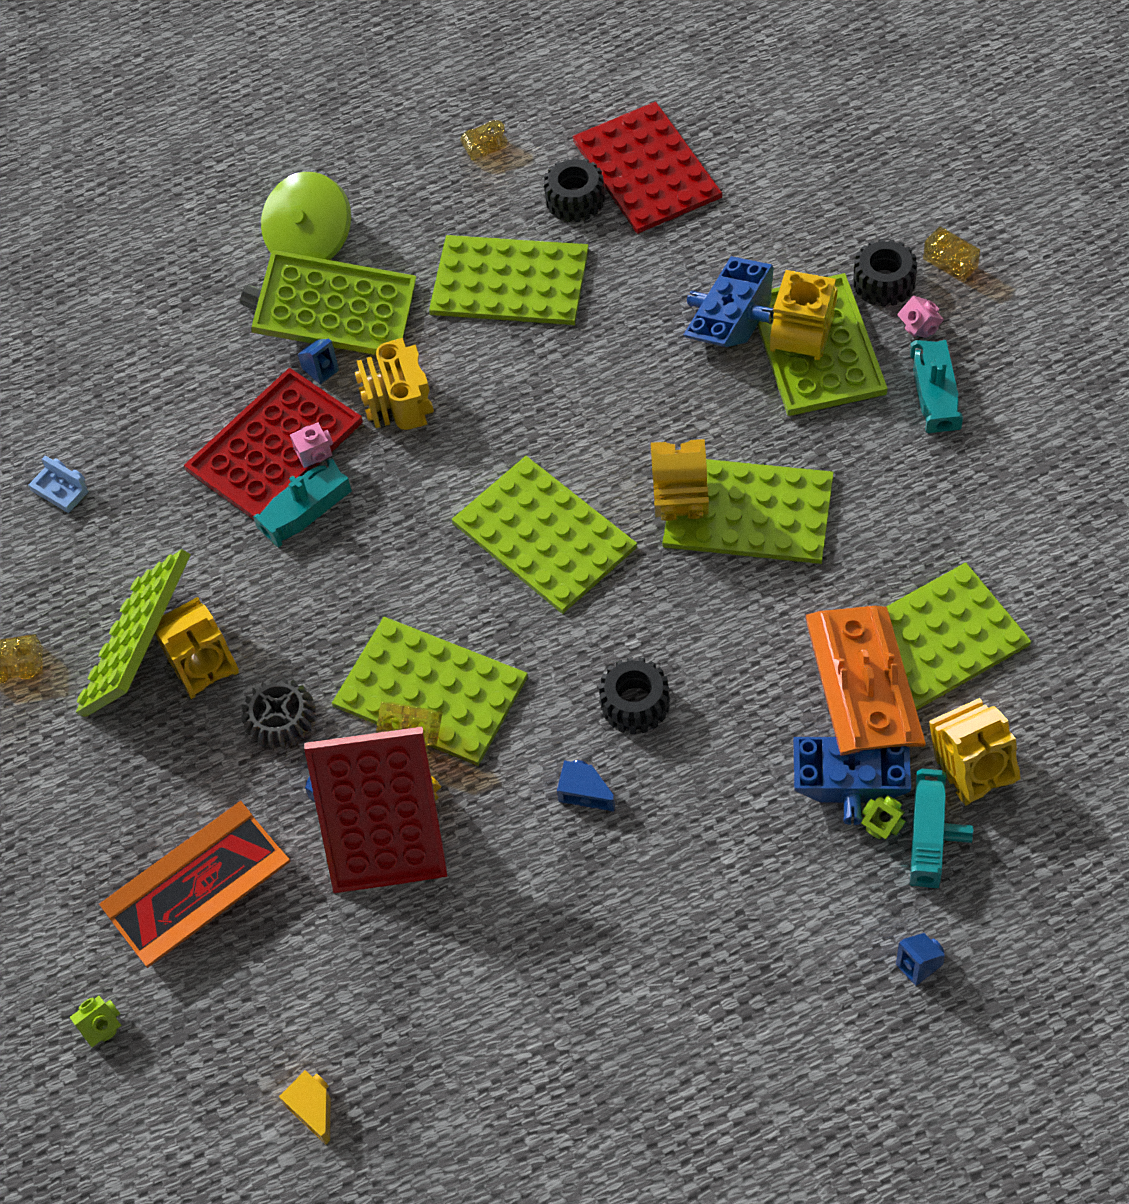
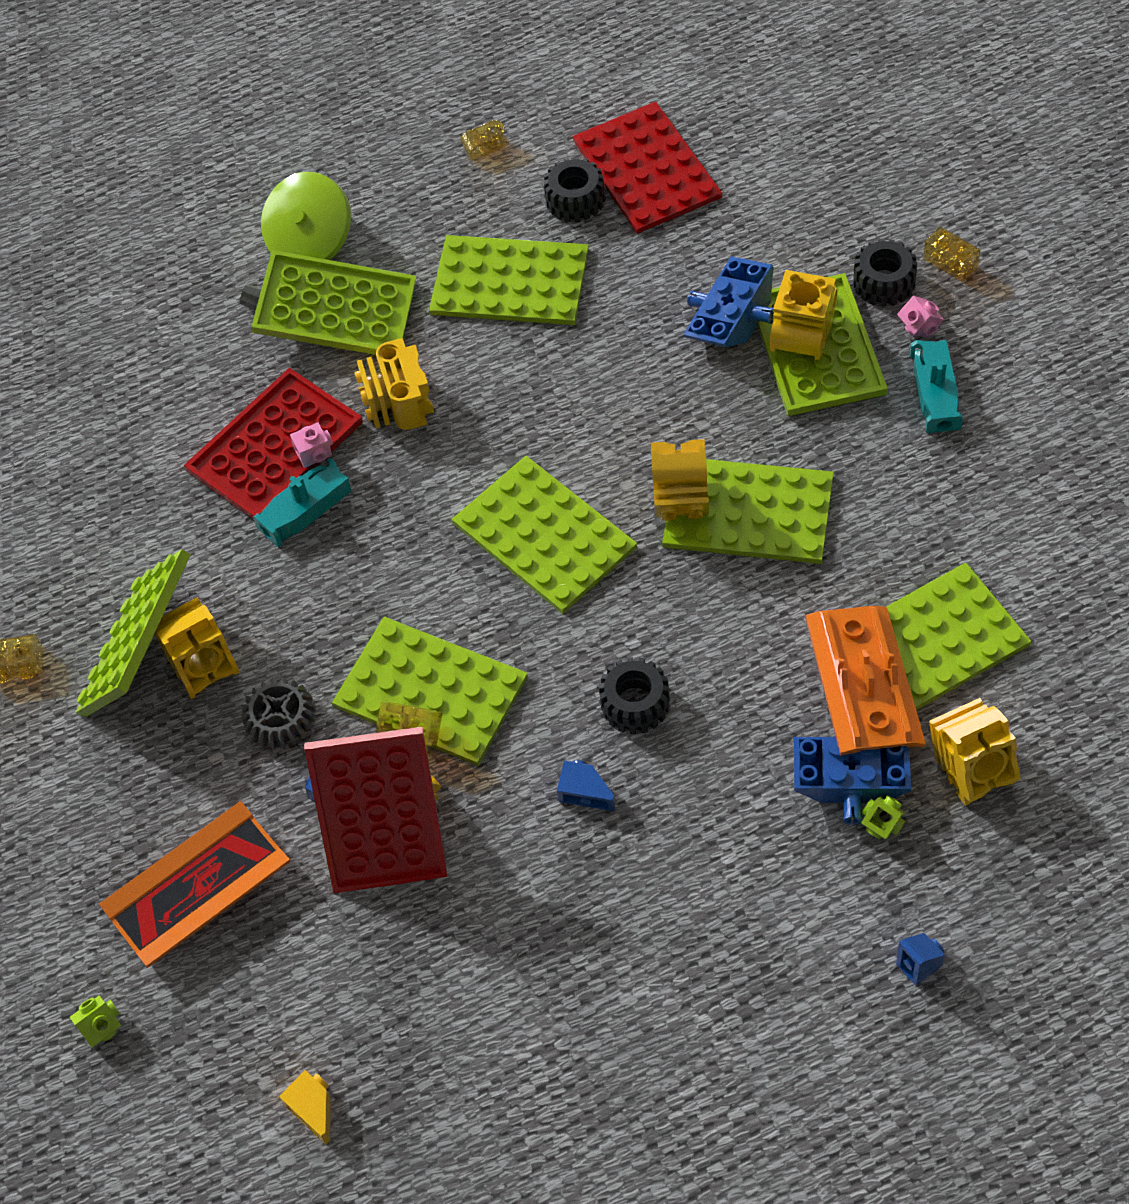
light blue bracket [28,456,89,513] -> none
blue slope [298,338,339,385] -> none
teal piece [910,769,973,888] -> none

